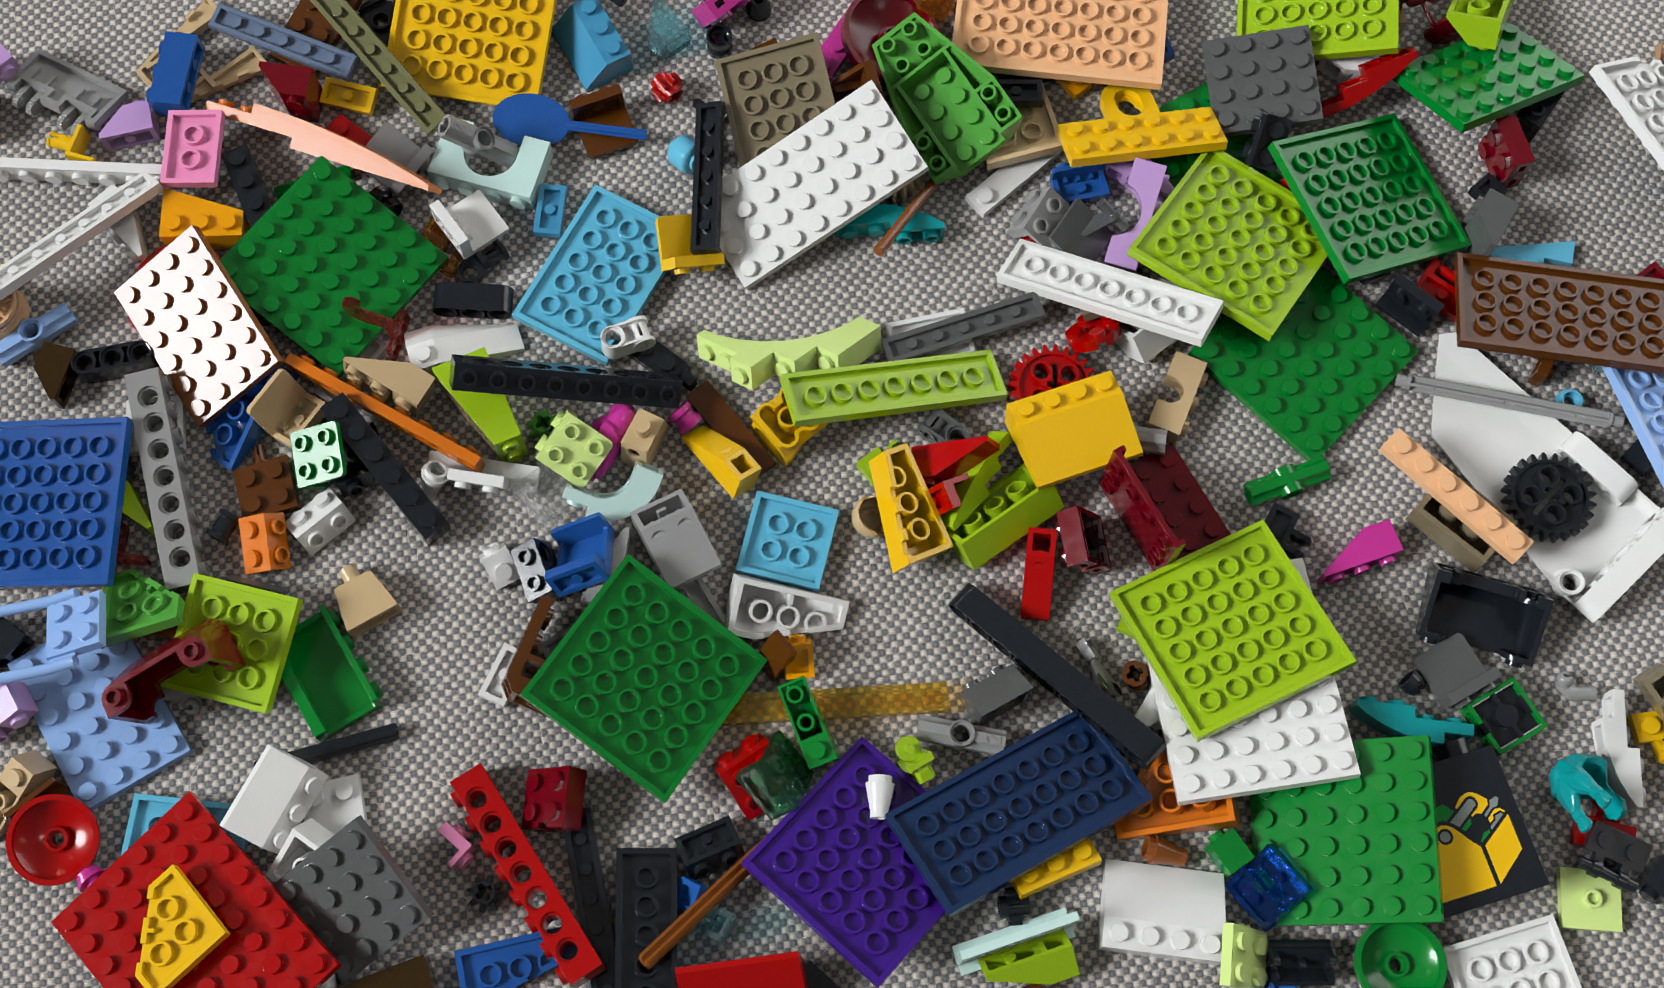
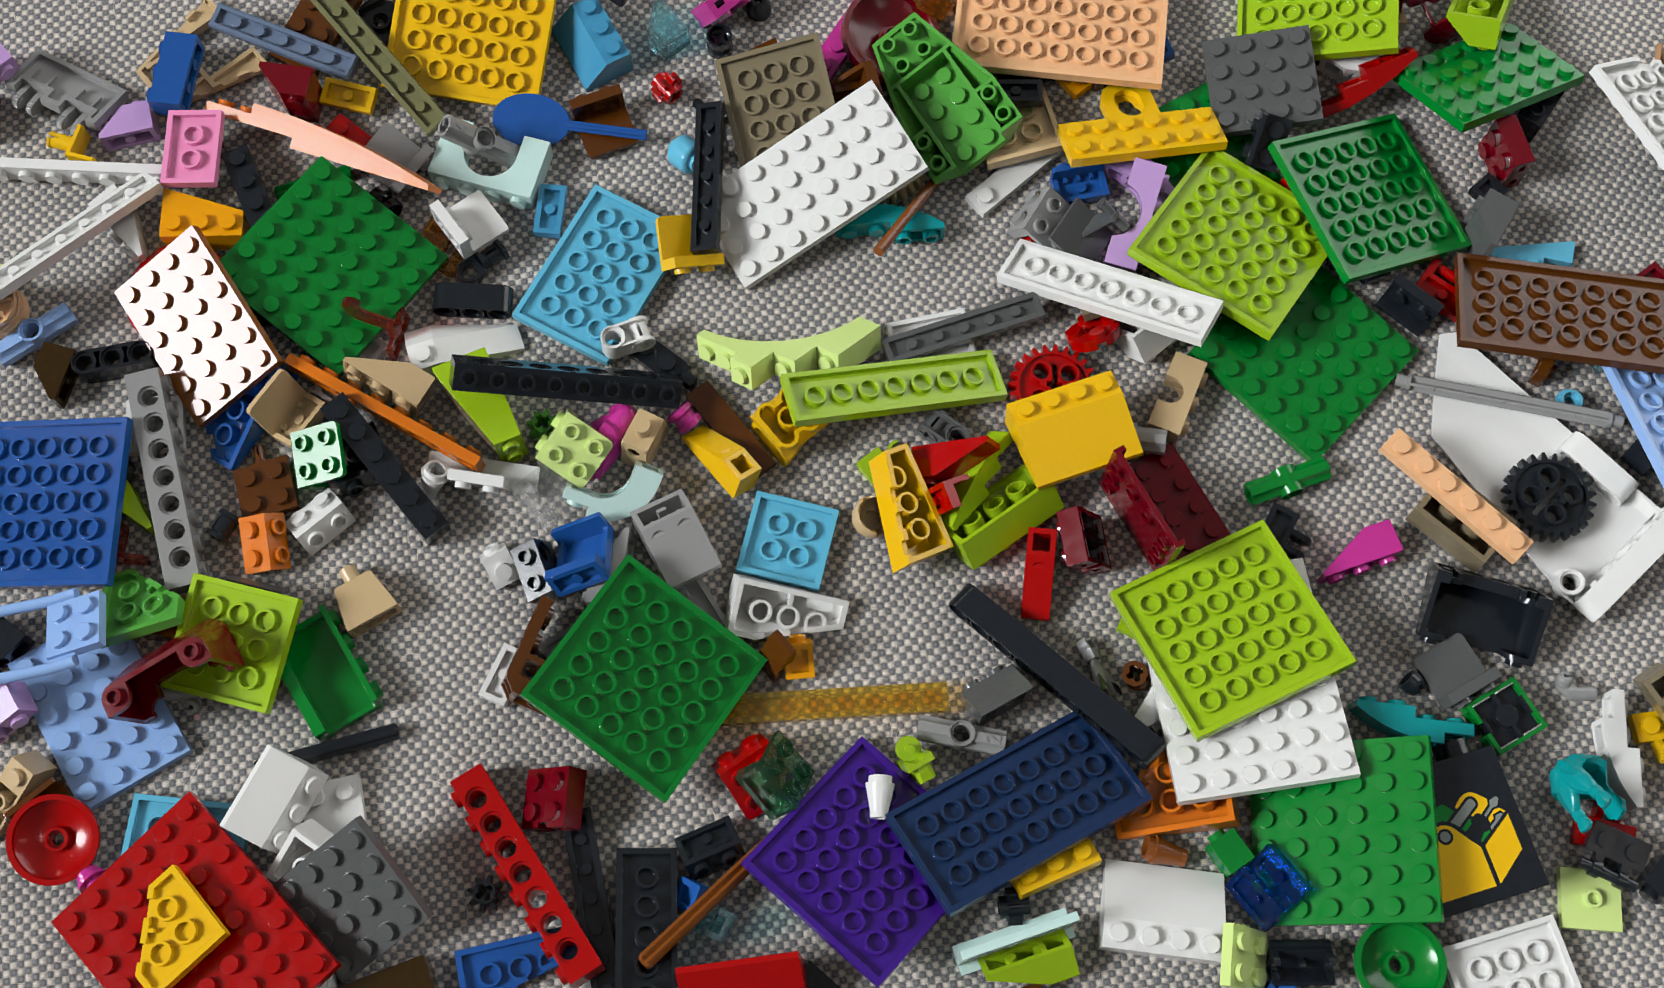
bright pink bracket [438,822,477,872] -> none
green slope [777,676,841,770] -> none

